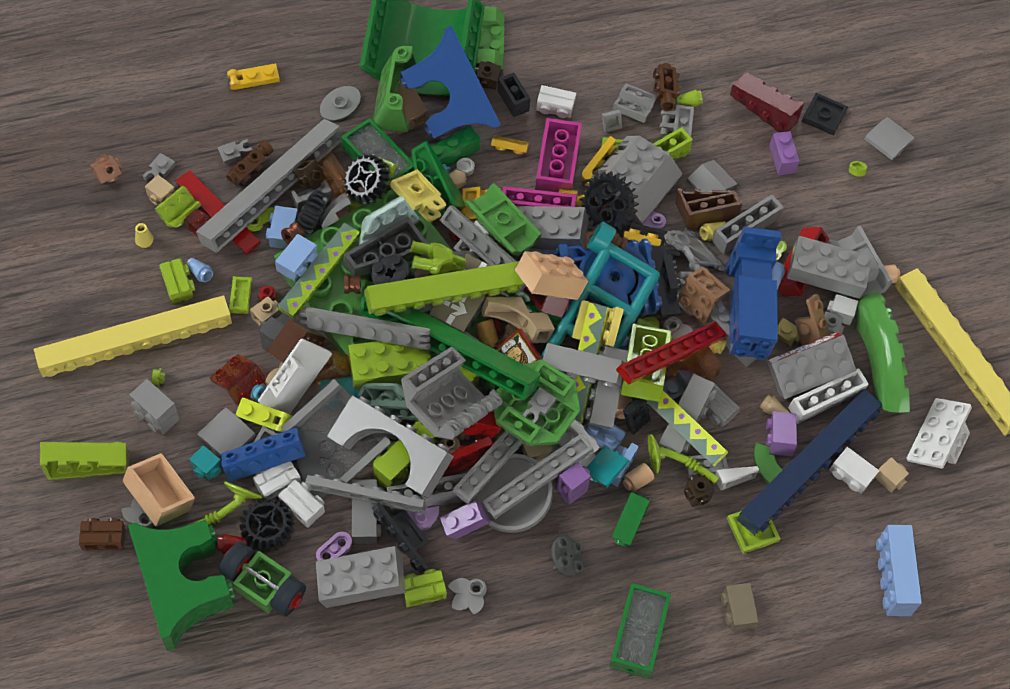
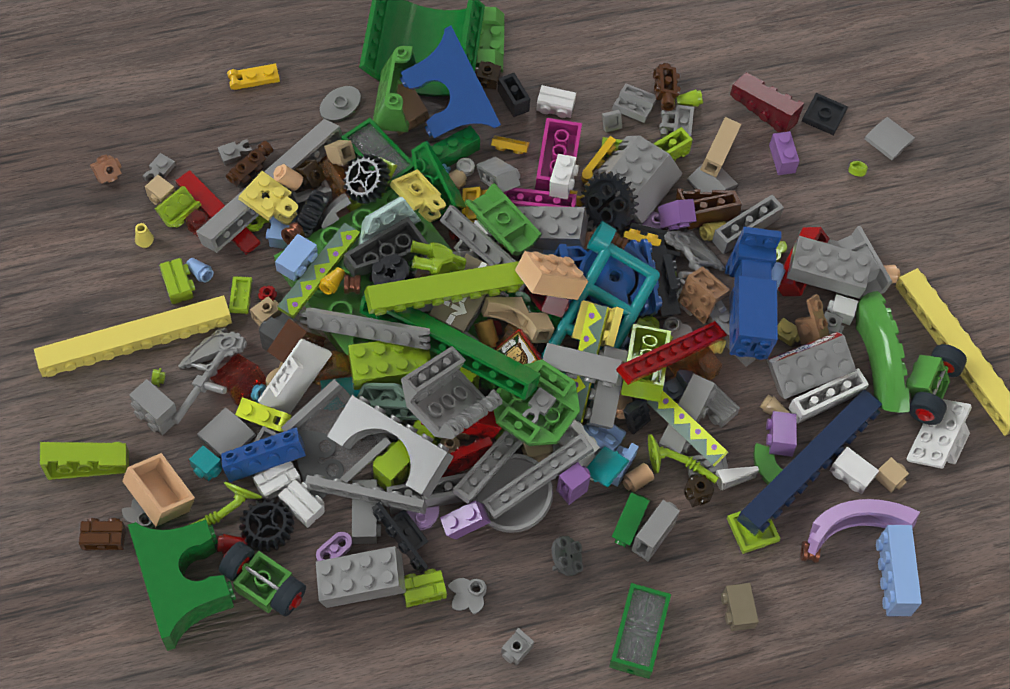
none -> light grey bar [172,328,247,424]
none -> light yellow plate [238,171,298,225]
none -> light nougat brick [273,164,303,191]
none -> yellow cone [319,267,346,295]
none -> tan brick [324,140,356,166]
none -> light grey brick [476,157,521,192]
none -> light grey brick [501,628,534,665]
none -> white brick [549,154,579,199]
none -> light grey brick [631,500,680,562]
none -> medium lavender brick [658,199,696,231]
none -> tan brick [700,117,741,177]
none -> copper wheel [800,541,821,563]
none -> lavender arch [808,499,920,556]
none -> brick [906,344,967,425]

